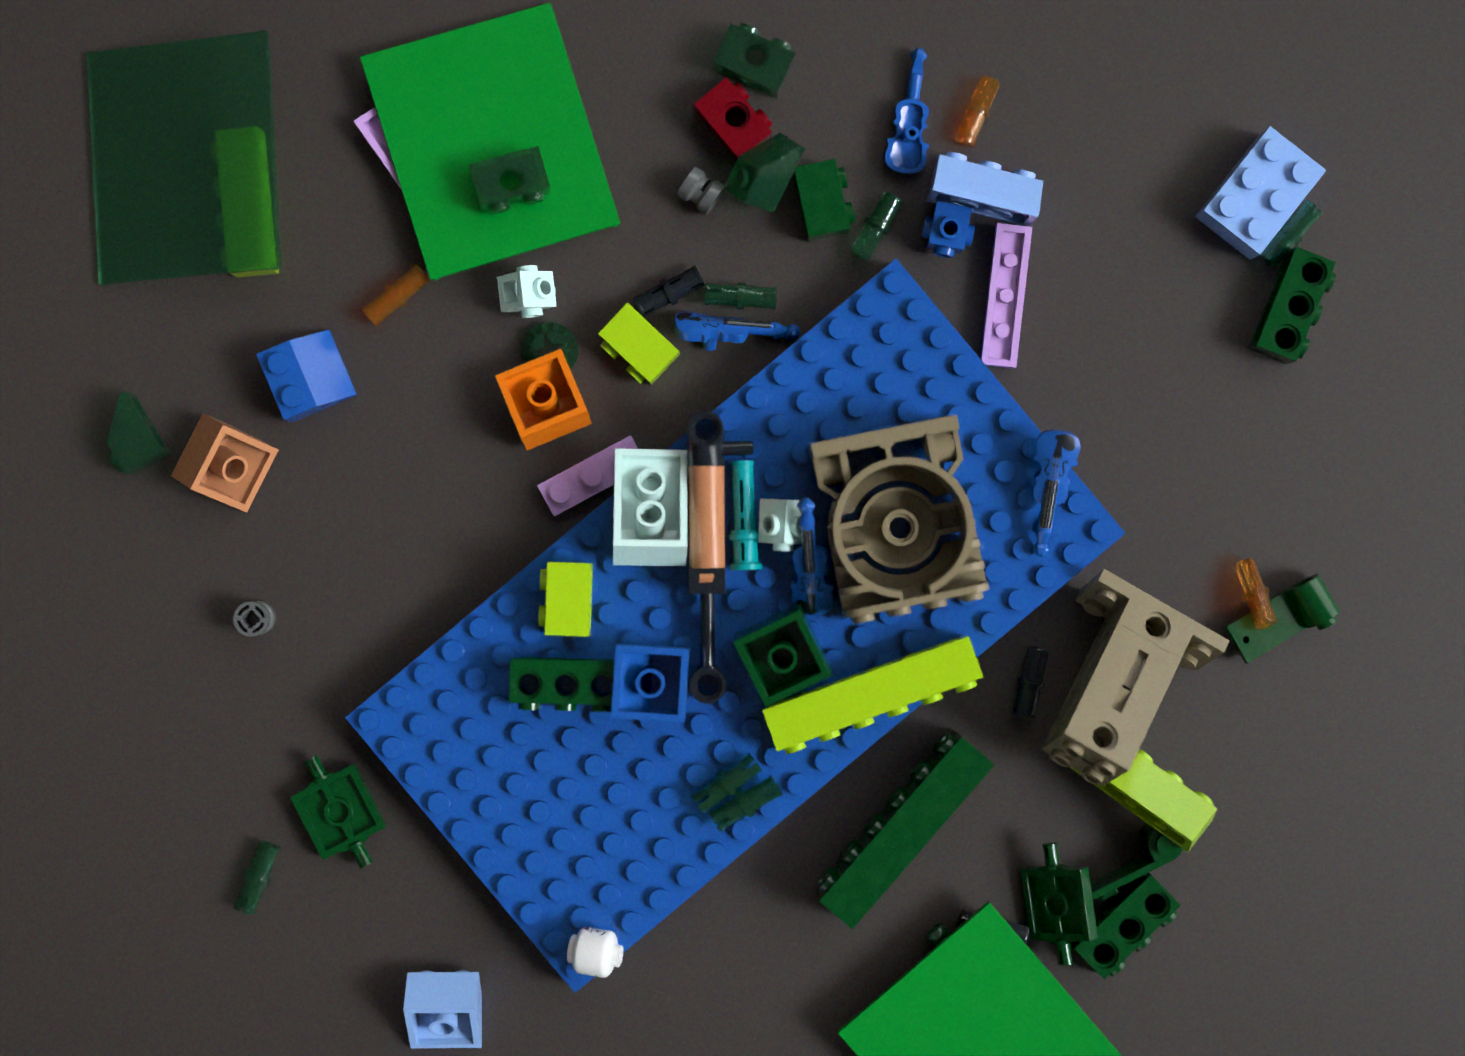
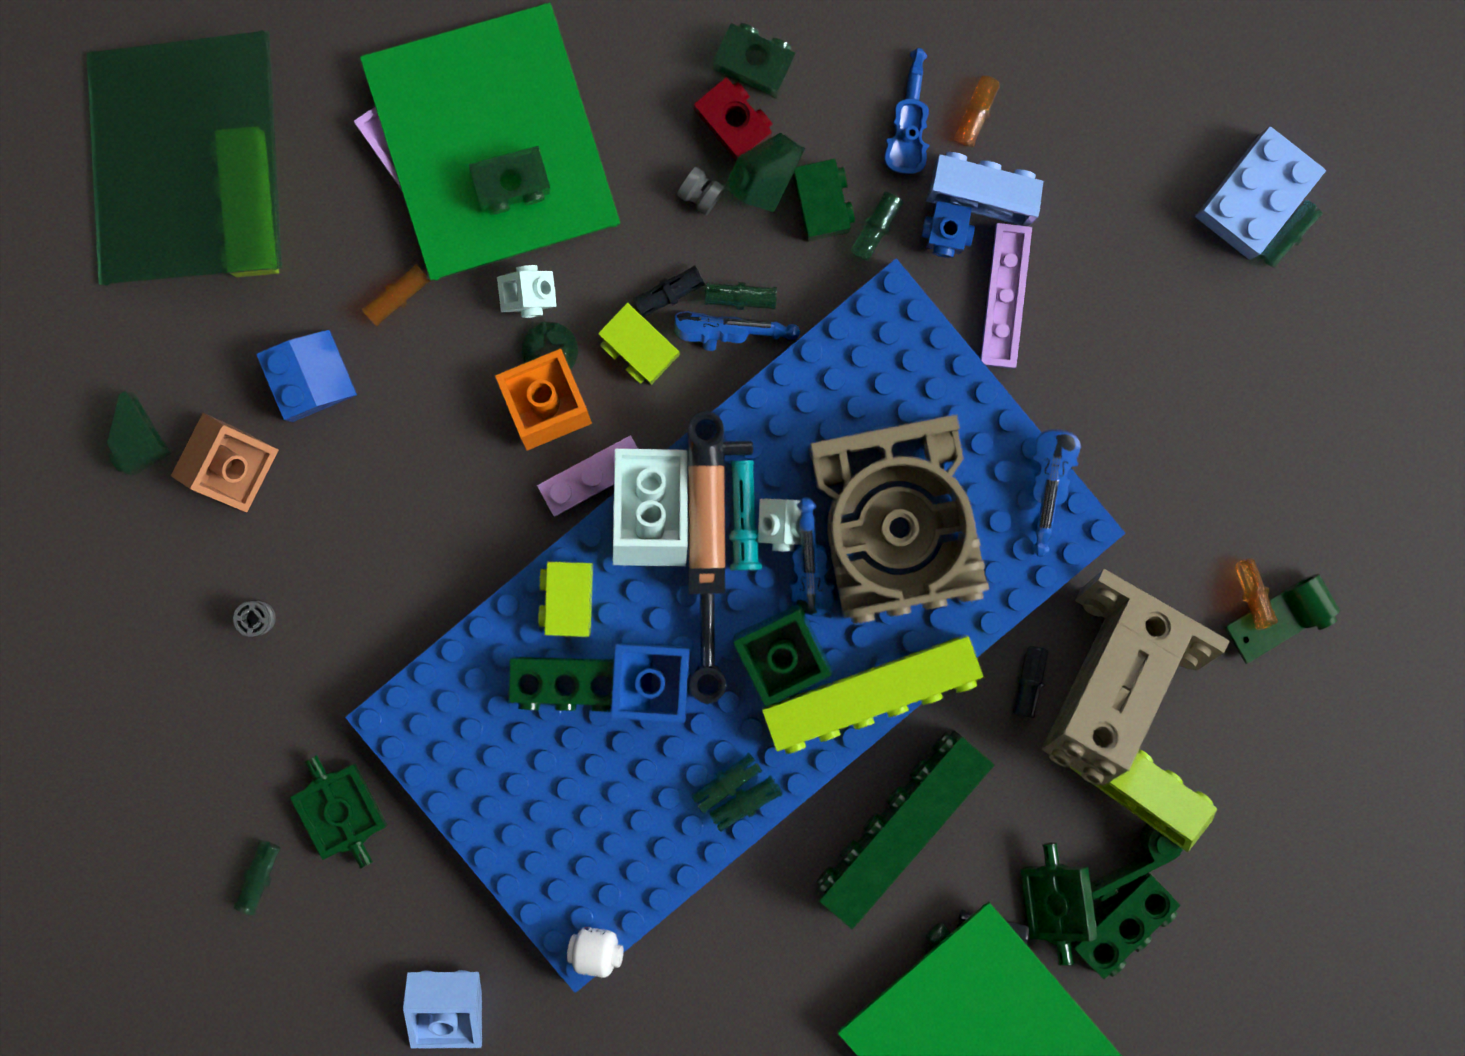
dark green brick [1248,246,1336,364] -> none

